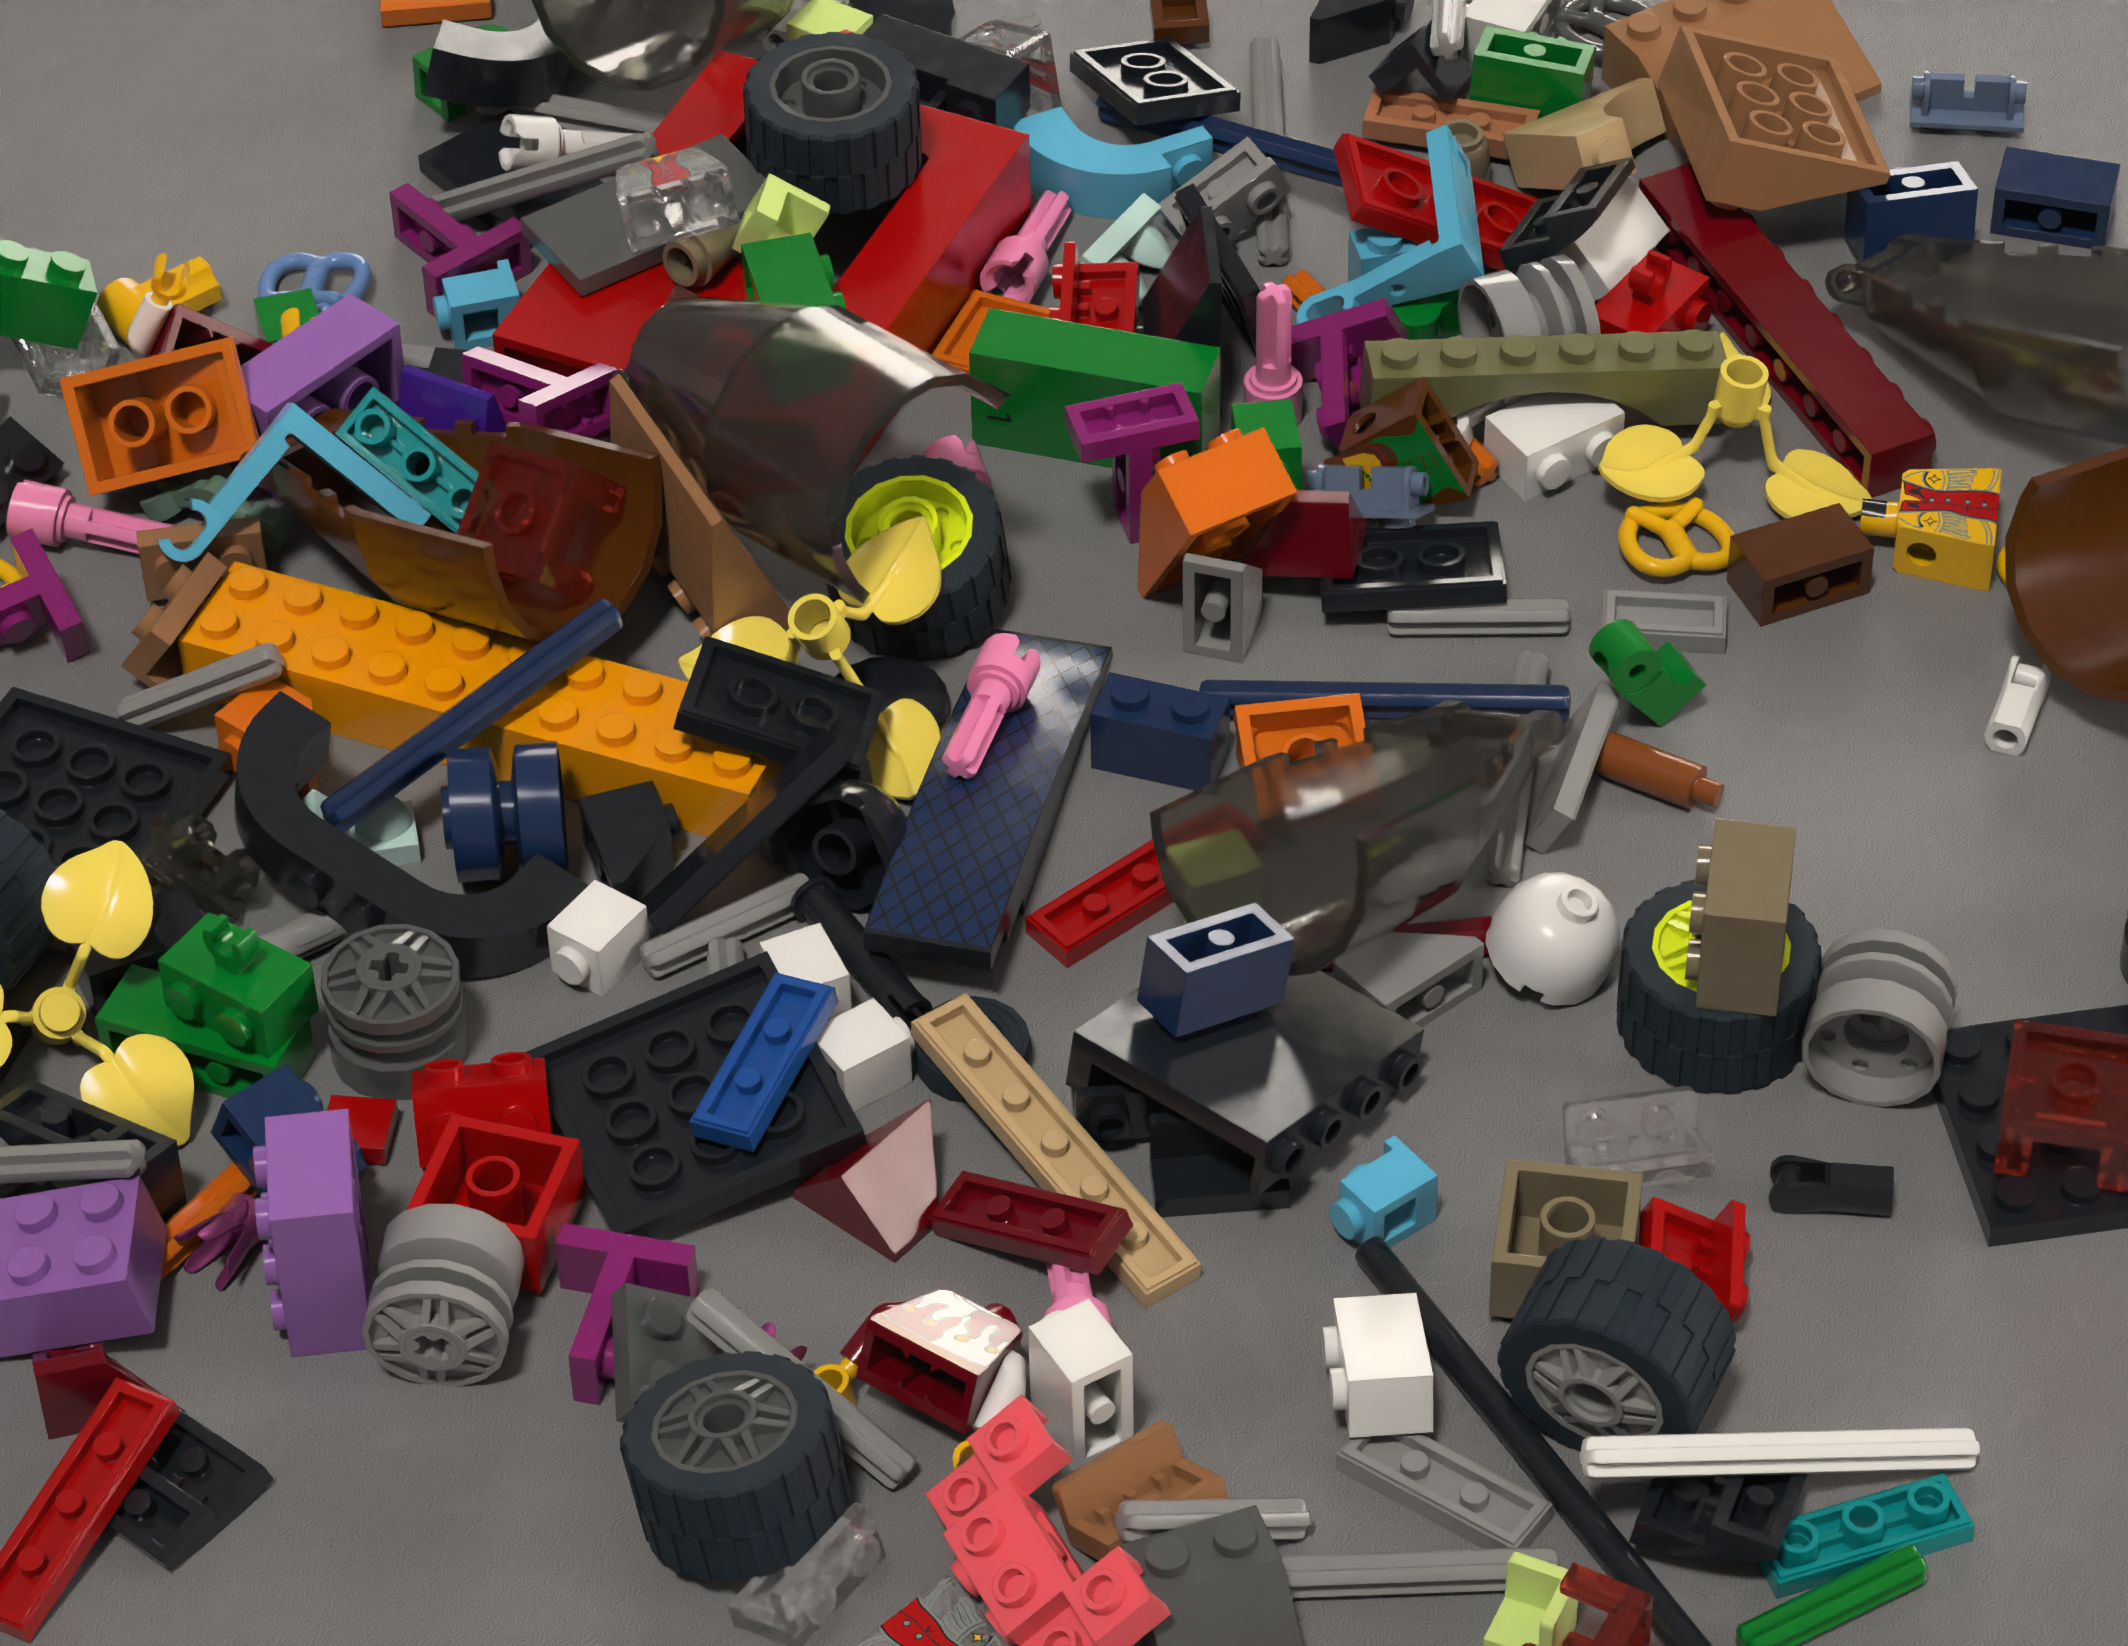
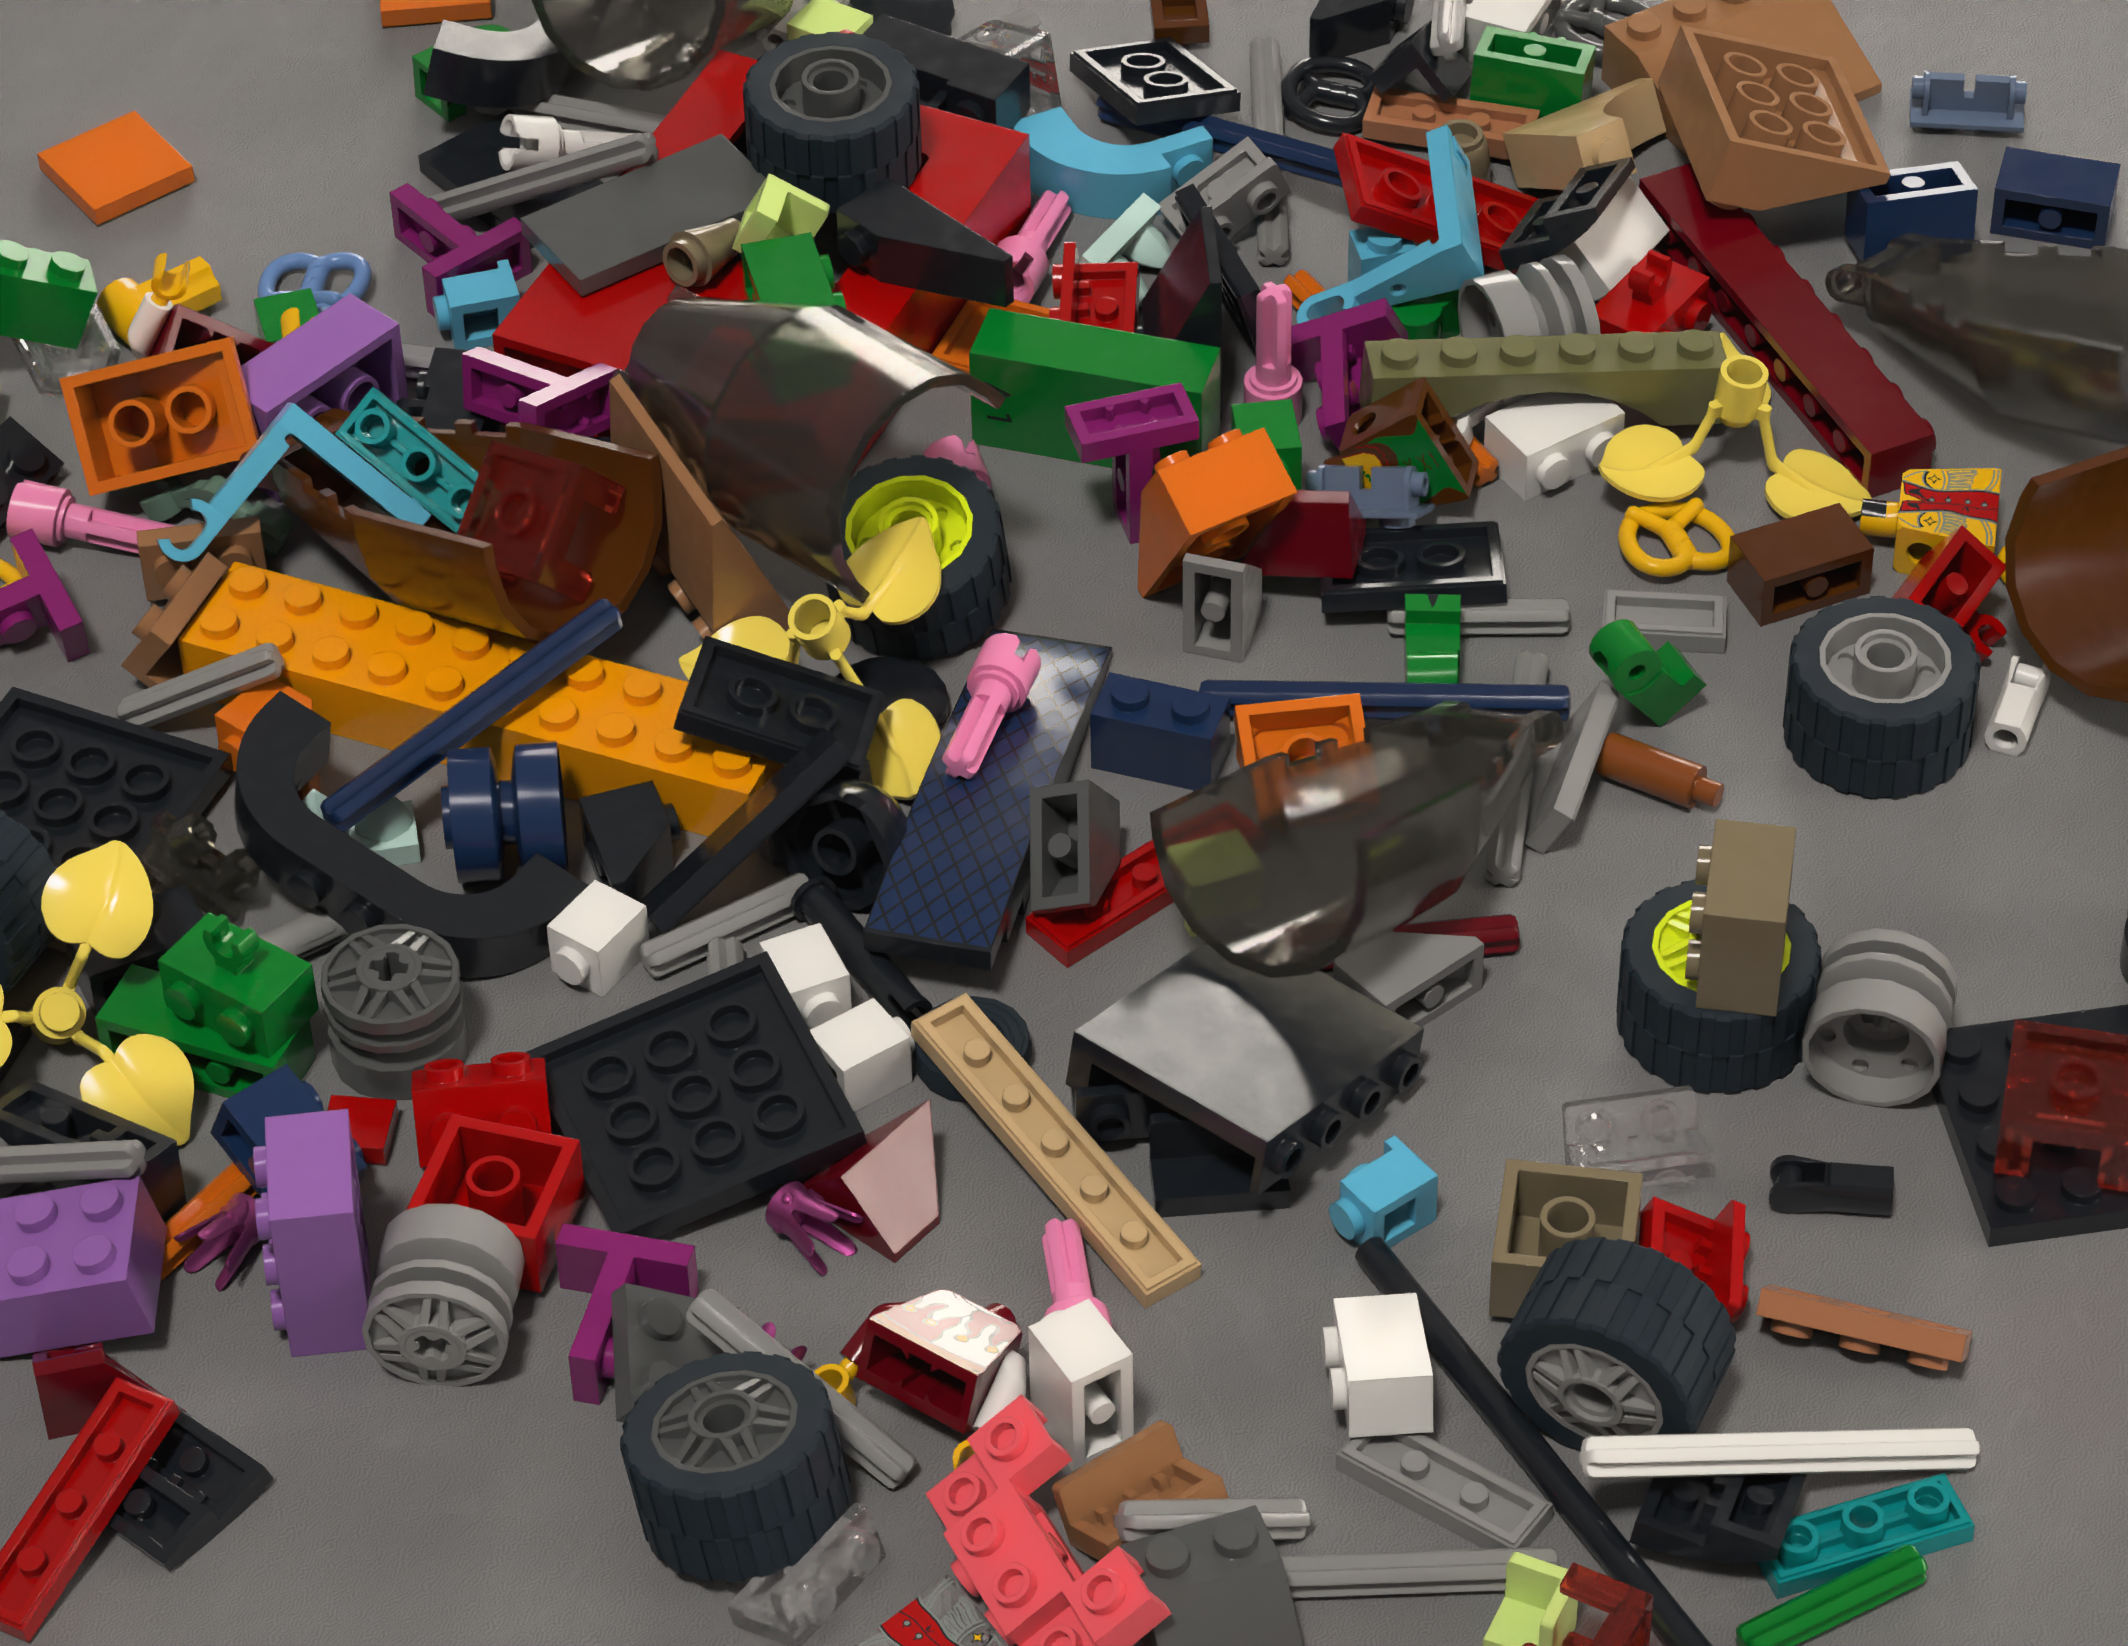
dark purple slope [399,365,506,433] -> none
clear torso [616,148,740,252] -> none
blue tile [689,972,838,1152] -> none
dark red tile [928,1170,1133,1275] -> none
dark blue brick [1137,902,1295,1038] -> none
white cylinder [1485,872,1621,1005] -> none
none -> orange tile [37,110,195,225]
none -> flat silver piece [765,1181,864,1276]
none -> black slope [836,177,1014,307]
none -> dark grey slope [1030,779,1120,915]
none -> black piece [1281,55,1375,134]
none -> green leg [1403,594,1461,683]
none -> nougat plate [1756,1284,1973,1371]
none -> black wheel [1783,596,1981,798]
none -> red brick [1892,525,2007,662]

